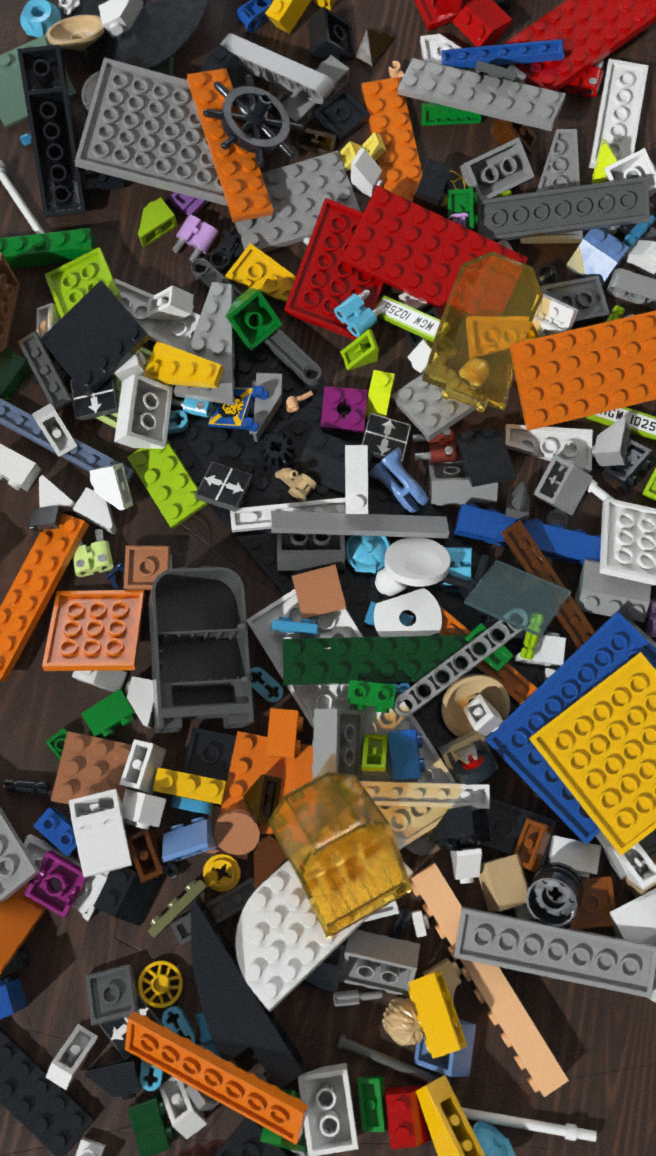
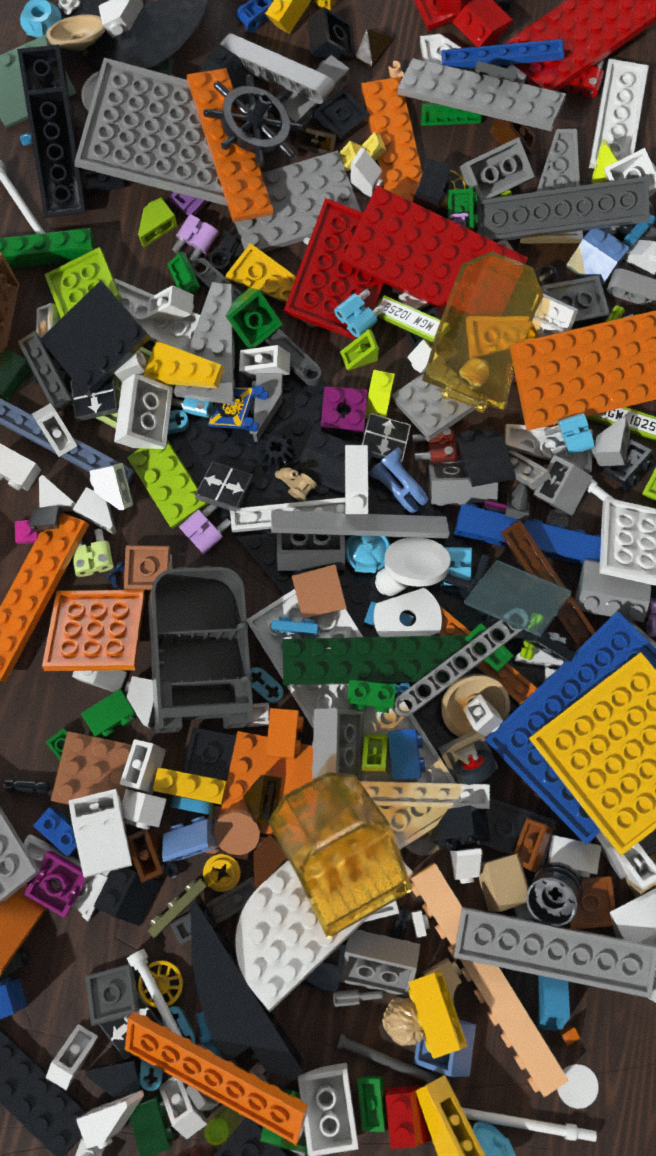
light nougat hand [286,391,313,412] -> none
none -> dark pink plate [15,520,39,544]
none -> white slope [76,1091,144,1149]
none -> white piece [127,949,183,1037]
none -> green plate [168,251,200,294]
none -> lavender piece [179,504,231,555]
none -> clear neon green plate [204,1118,229,1145]
none -> white brick [239,345,290,379]
none -> white tile [248,703,270,728]
none -> magenta tile [482,500,506,514]
none -> light grey plate [508,448,551,490]
none -> black plate [523,630,575,662]
none -> dark azure slope [536,975,570,1031]
none -> medium azure piece [544,413,595,456]
none -> white sticker [557,1064,599,1109]
none -> orange piece [559,1024,580,1046]

